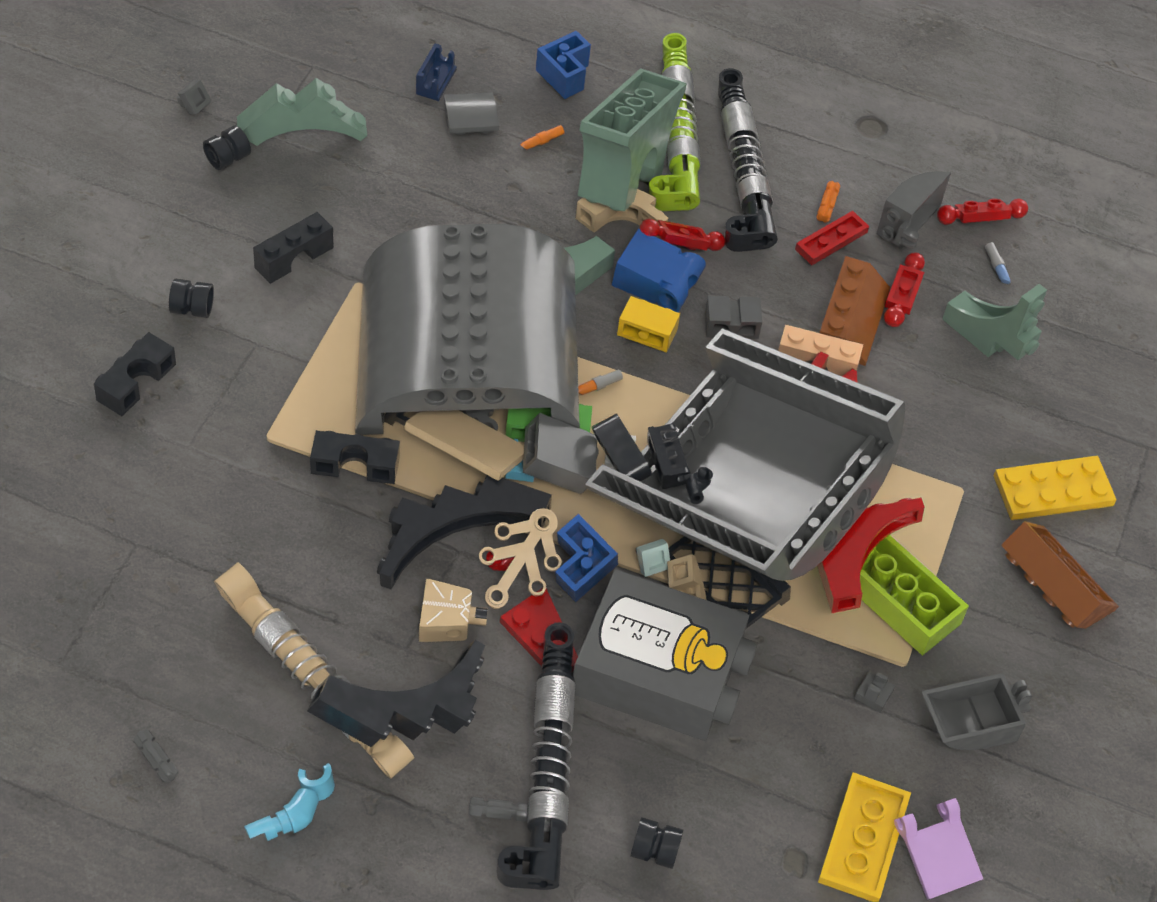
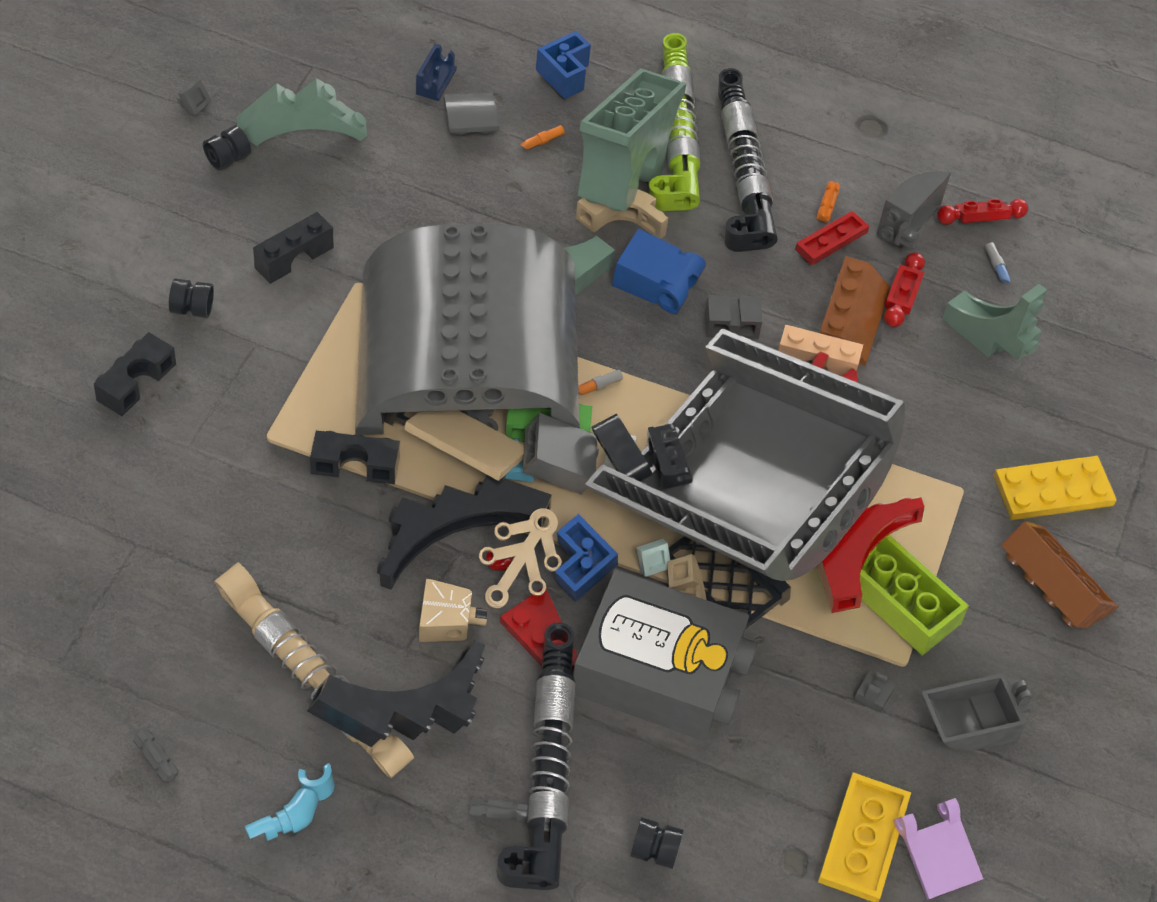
yellow brick [617,296,680,353] -> none
red plate [639,218,725,251] -> none
black arm [686,467,713,504] -> none

